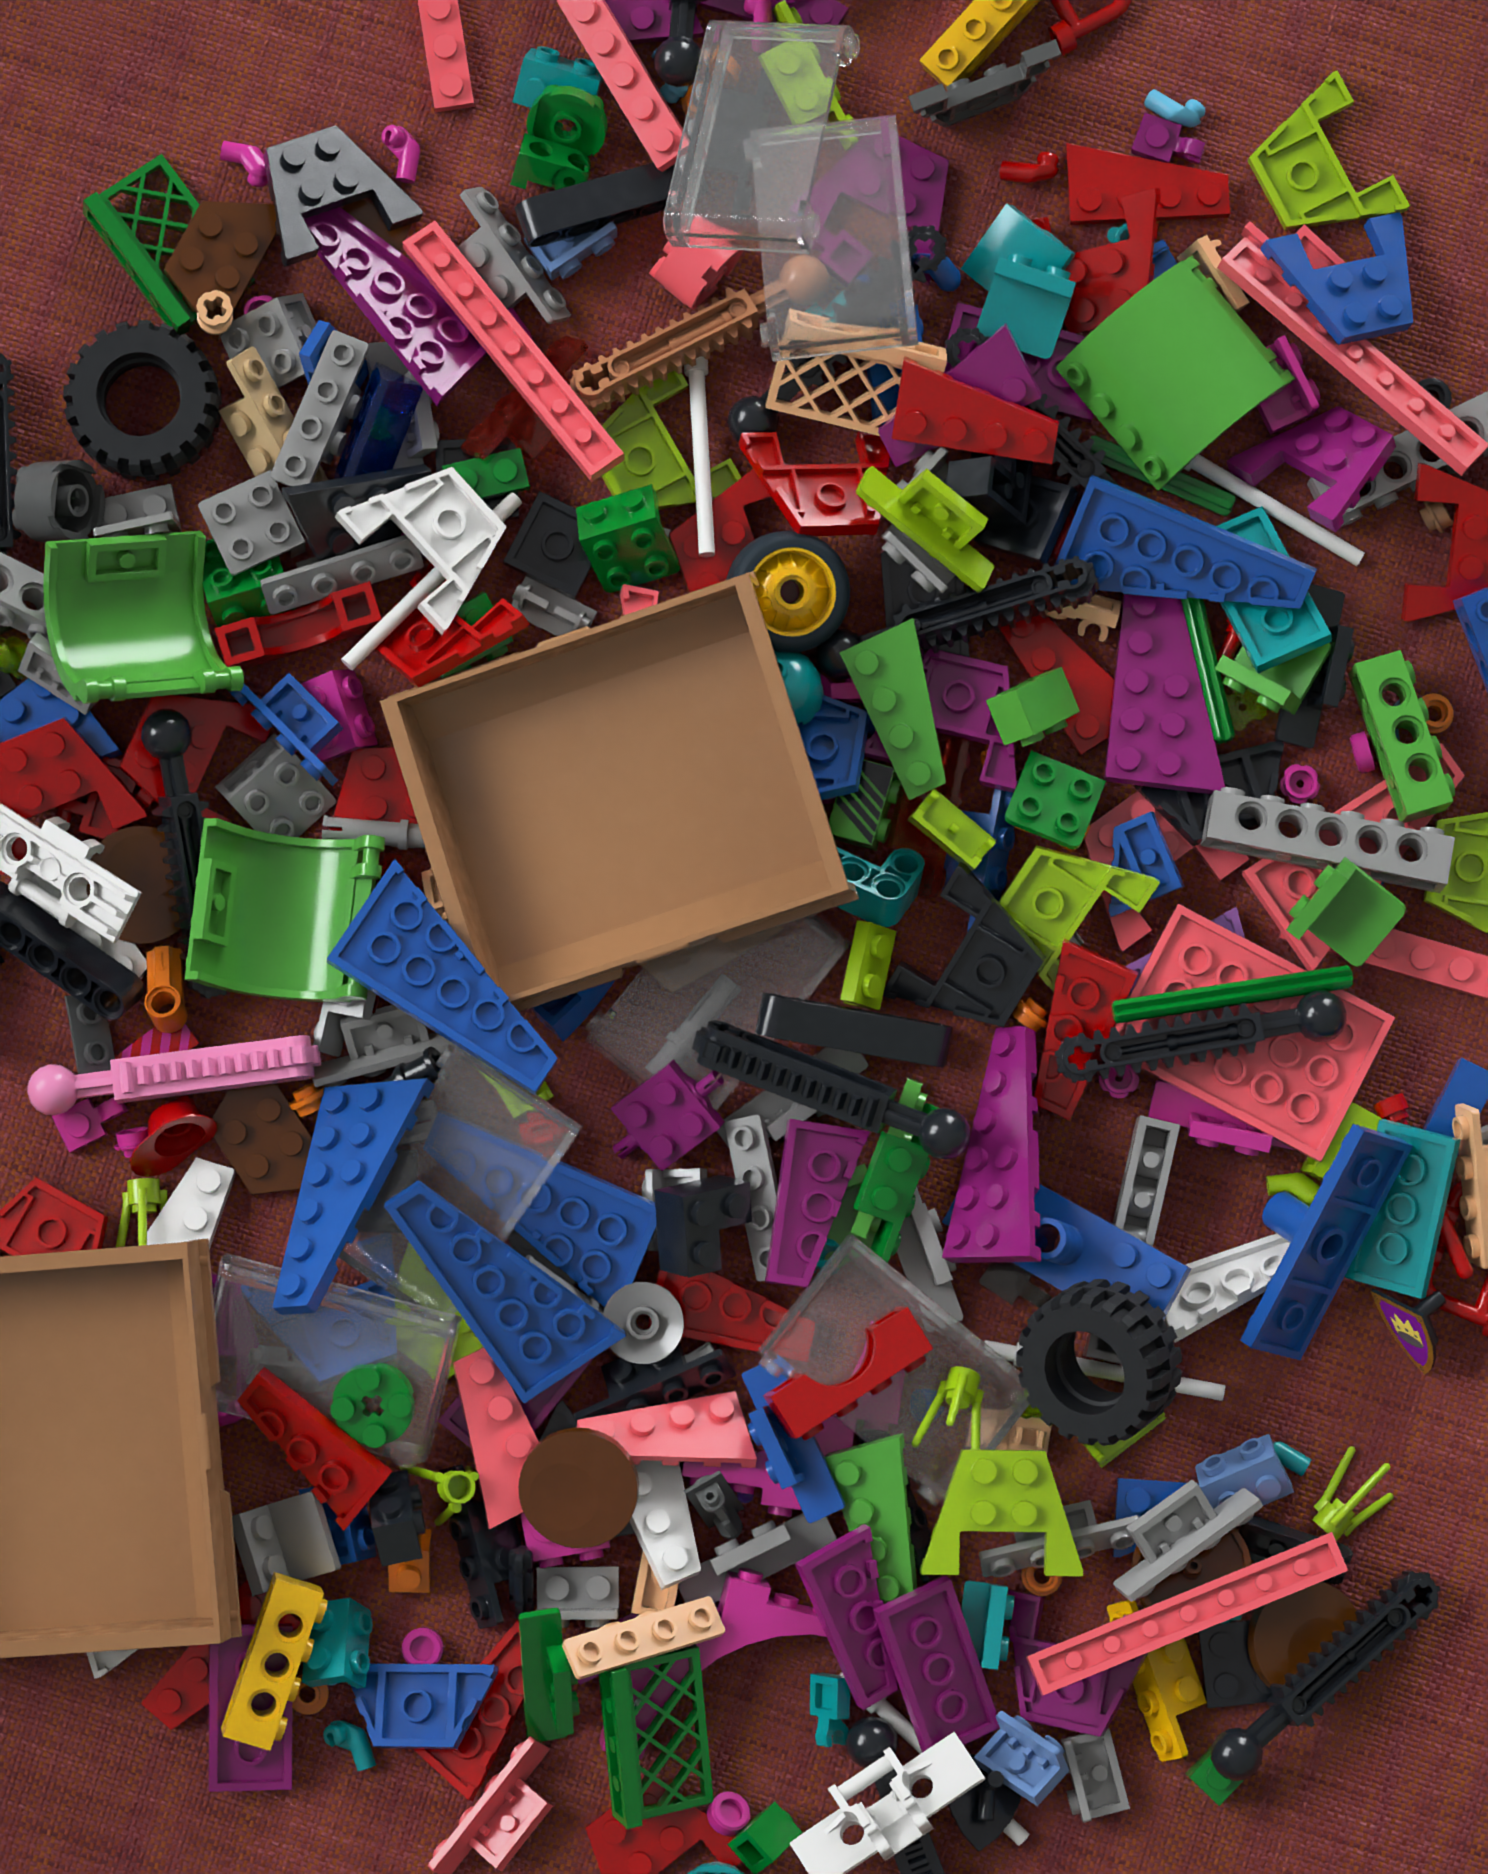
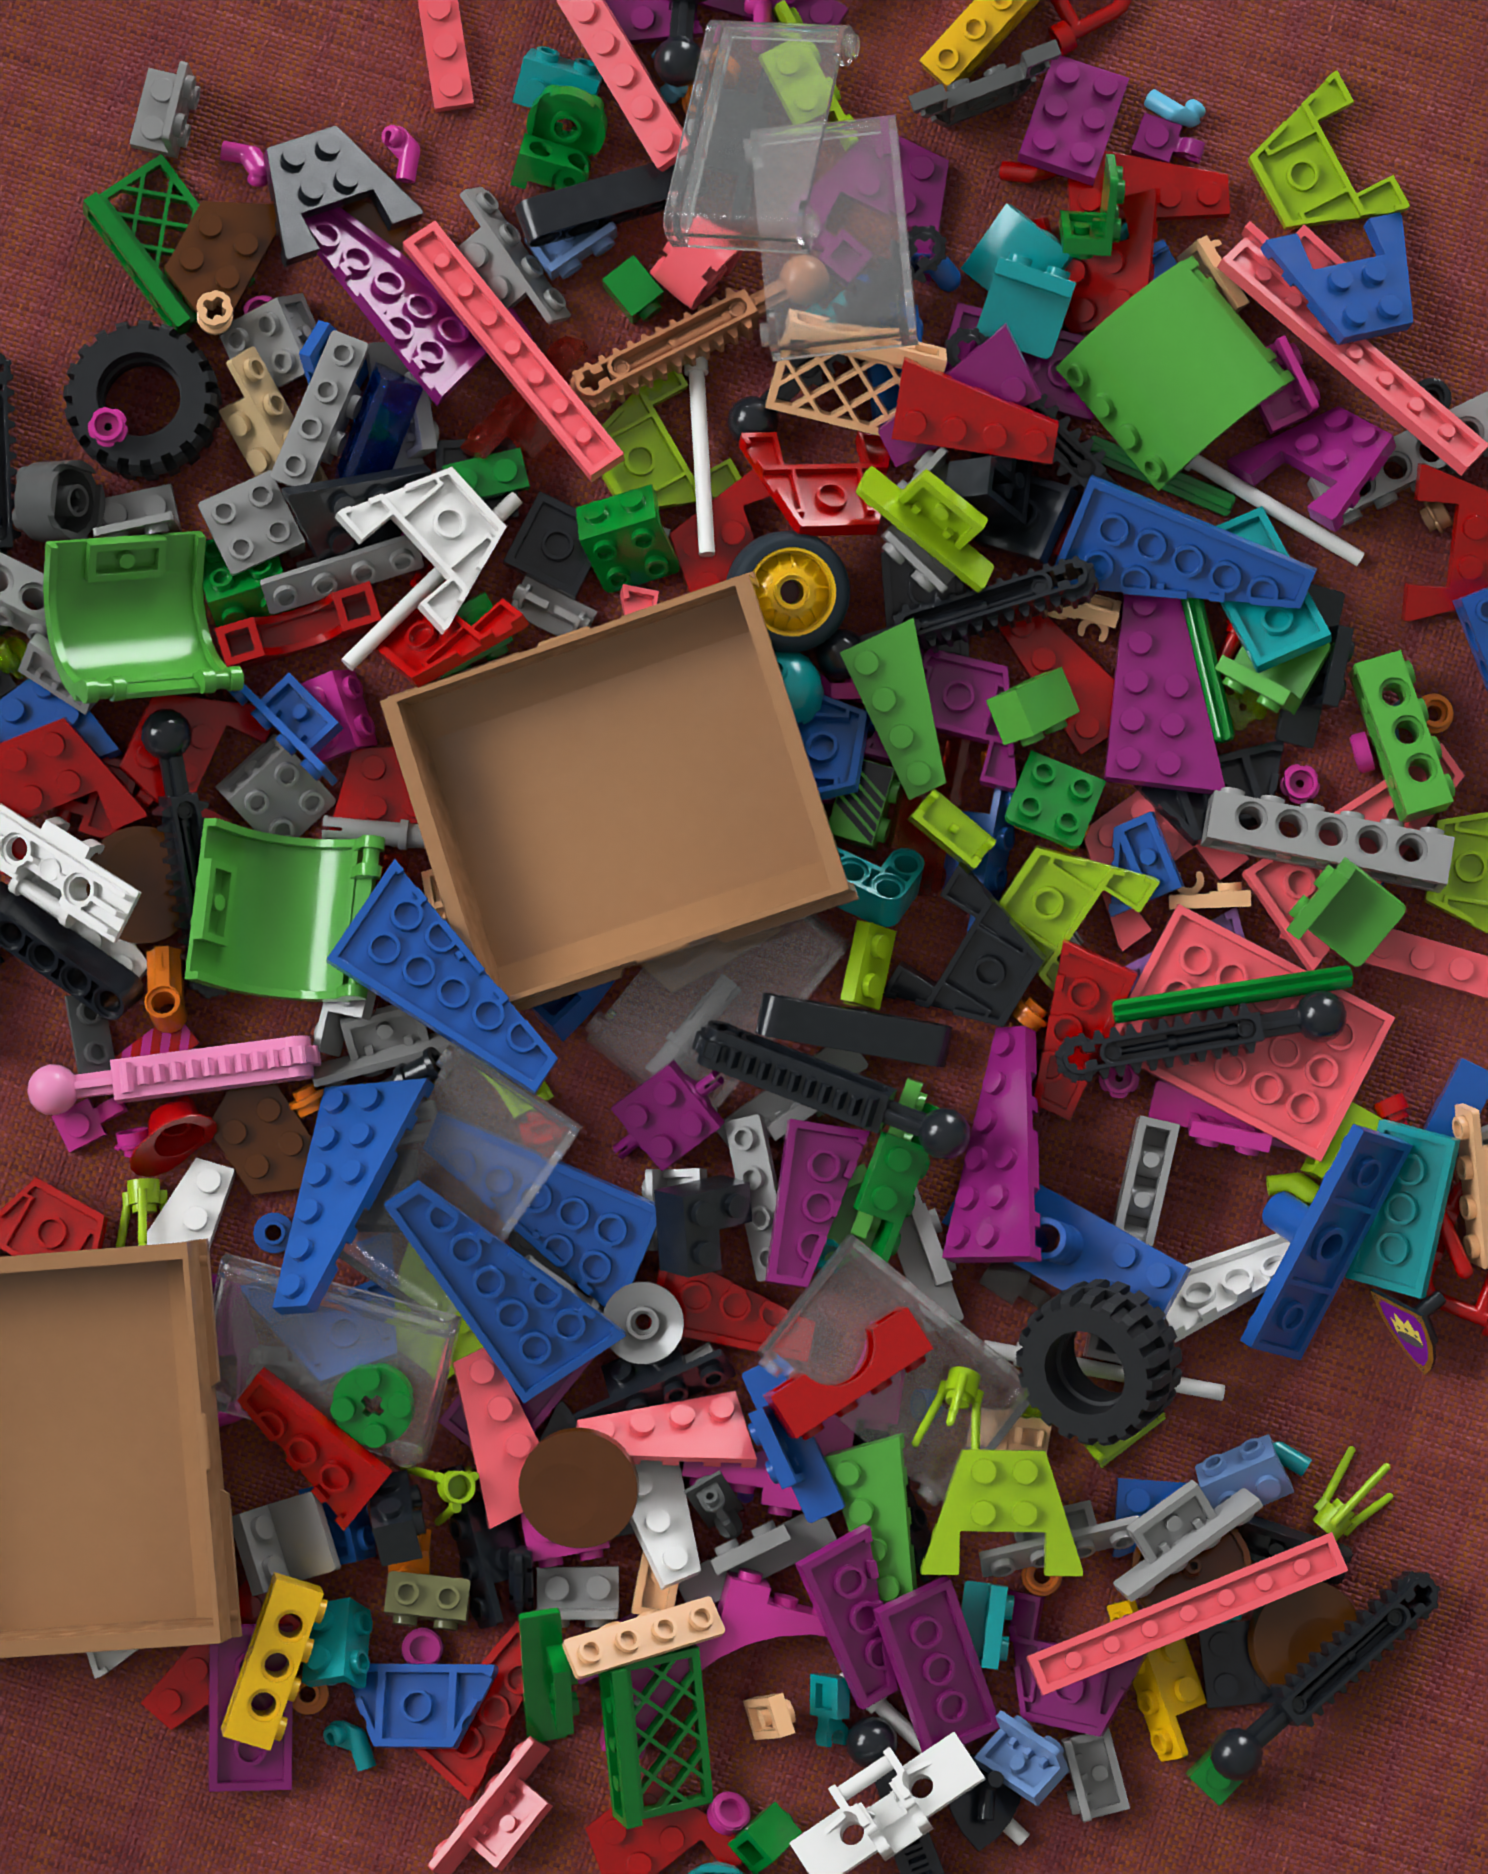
none -> dark pink plate [88,407,128,447]
none -> light grey bracket [129,61,201,159]
none -> blue plate [253,1213,292,1253]
none -> olive bracket [384,1571,470,1631]
none -> green brick [602,255,664,324]
none -> light nougat plate [743,1693,796,1740]
none -> magenta plate [1017,56,1129,186]
none -> green bracket [1059,154,1125,259]
none -> light nougat plate [1169,871,1251,909]

